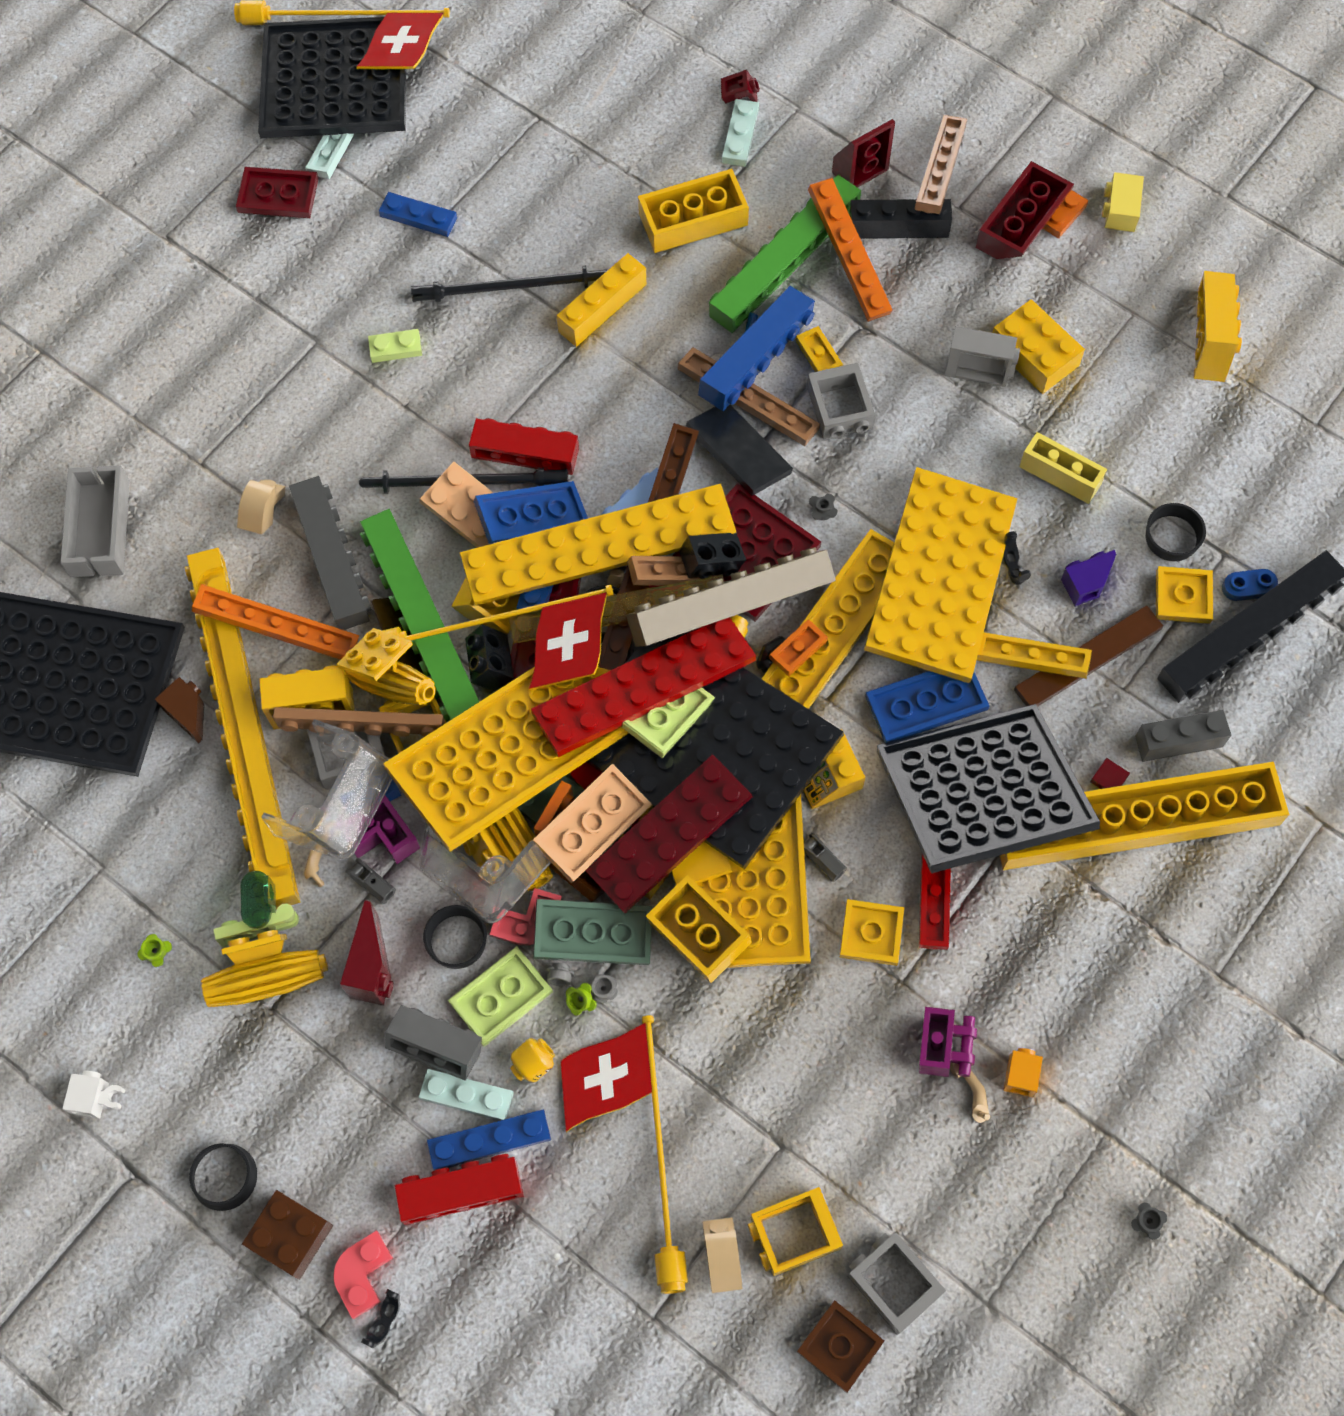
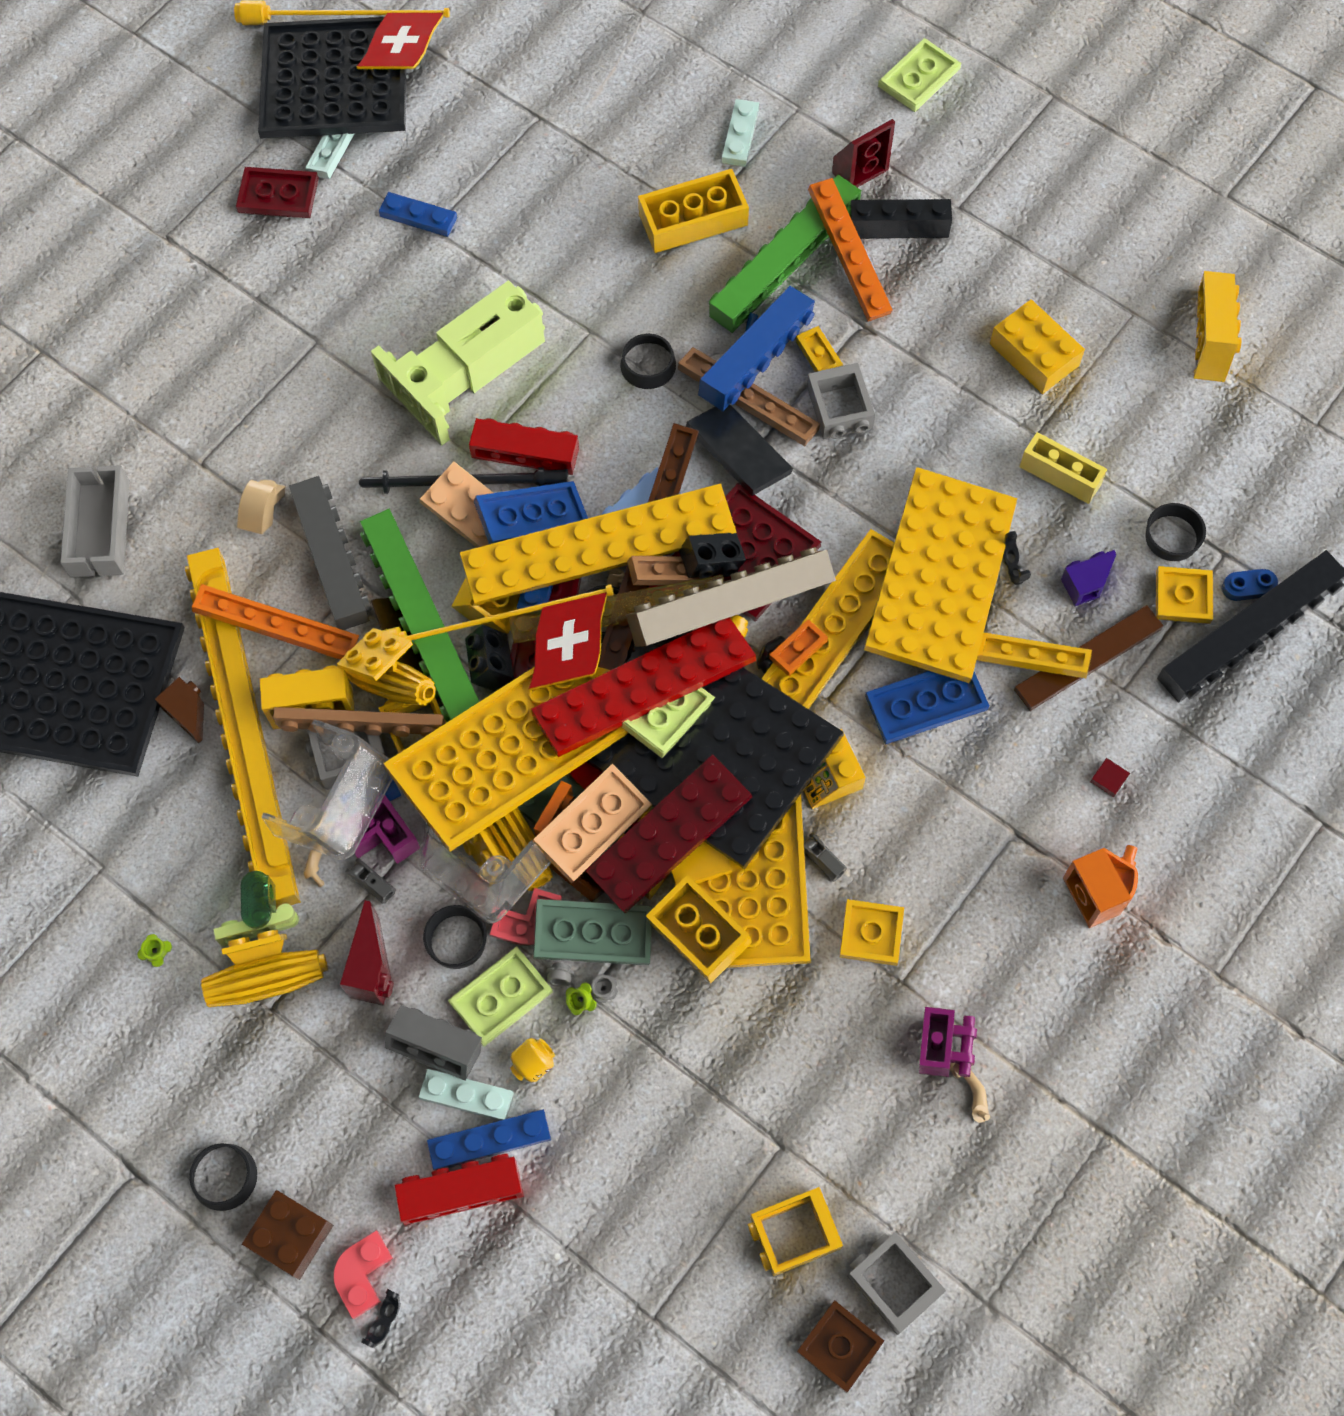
white brick [62,1070,125,1119] -> none
yellowish green plate [368,329,422,363] -> none
black bar [411,265,607,302] -> none
yellow brick [556,253,647,347] -> none
flag [561,1015,688,1294] -> none
tan brick [702,1217,743,1293] -> none
dark red bracket [721,69,760,104] -> none
dark grey plate [809,494,838,521] -> none
plate [877,704,1100,873] -> none
plate [915,115,967,214] -> none
red plate [919,852,951,950] -> none
light grey window [945,326,1020,387] -> none
dark red slope [975,161,1074,259] -> none
yellow brick [999,761,1290,870] -> none
light orange brick [1003,1048,1043,1097] -> none
orange plate [1043,190,1089,239] -> none
light yellow brick [1102,172,1144,232] -> none
dark grey plate [1131,1202,1167,1240] -> none
dark grey brick [1135,710,1232,762] -> none
none -> yellowish green brick [371,280,545,446]
none -> black tyre [620,333,676,389]
none -> yellowish green tile [878,38,961,112]
none -> orange piece [1063,845,1138,929]

